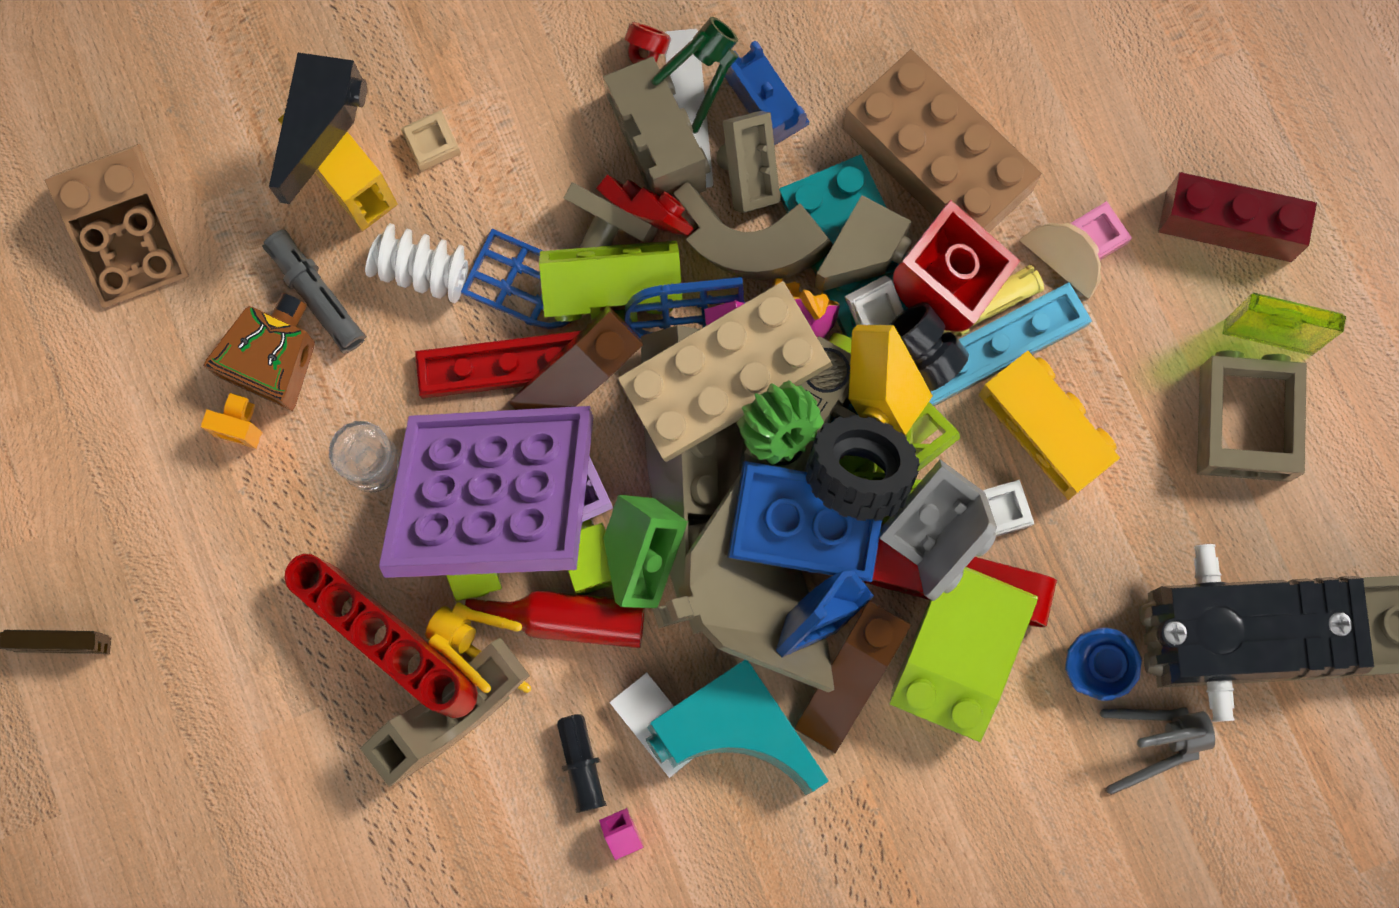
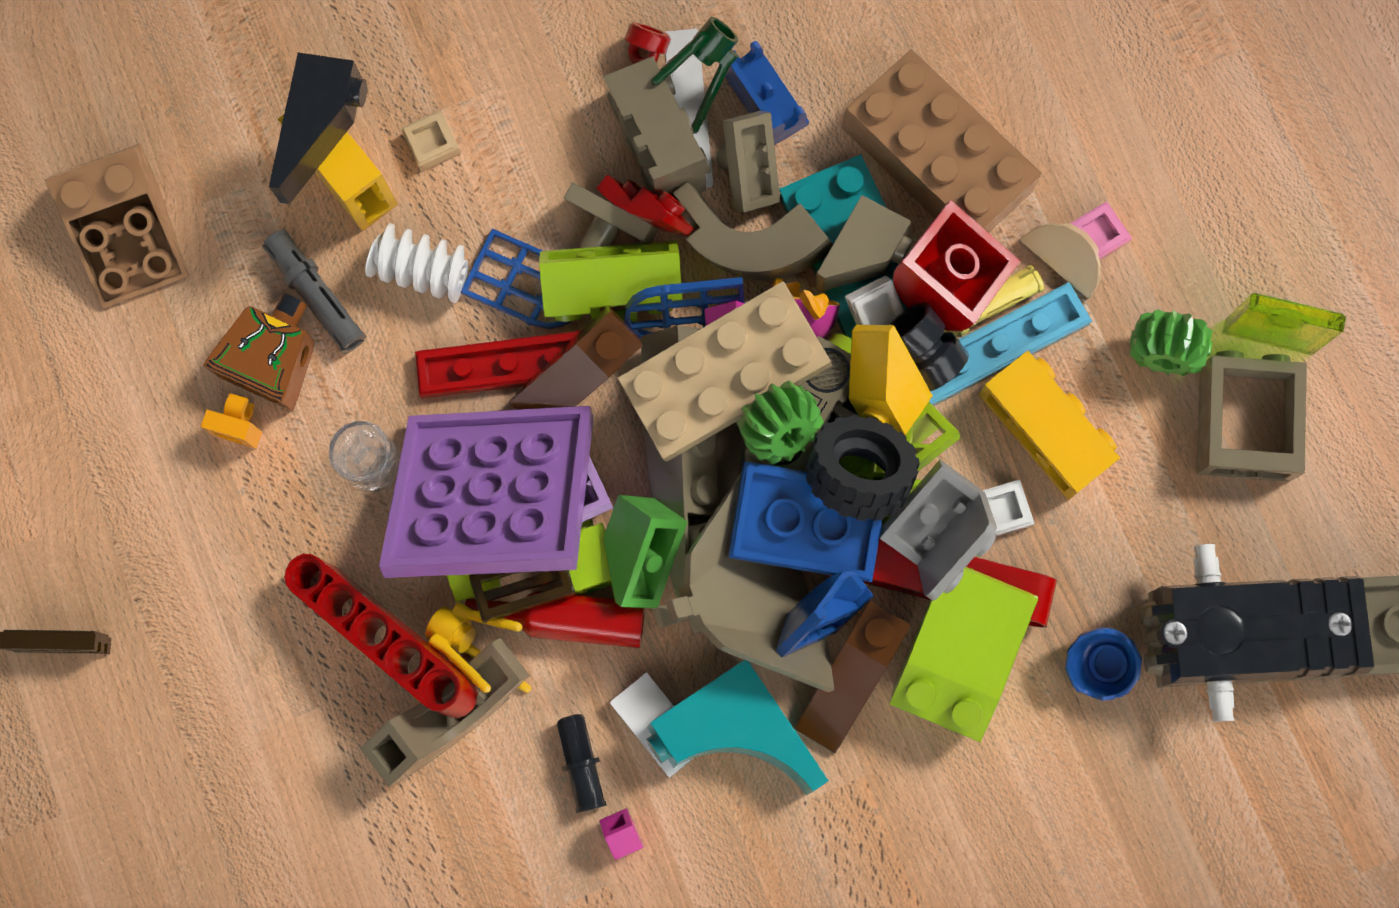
dark grey plant [1100,707,1215,795] -> none
dark red brick [1158,172,1317,262] -> none
none -> dark brown tile [468,570,576,623]
none -> bright green gear [1129,309,1213,376]

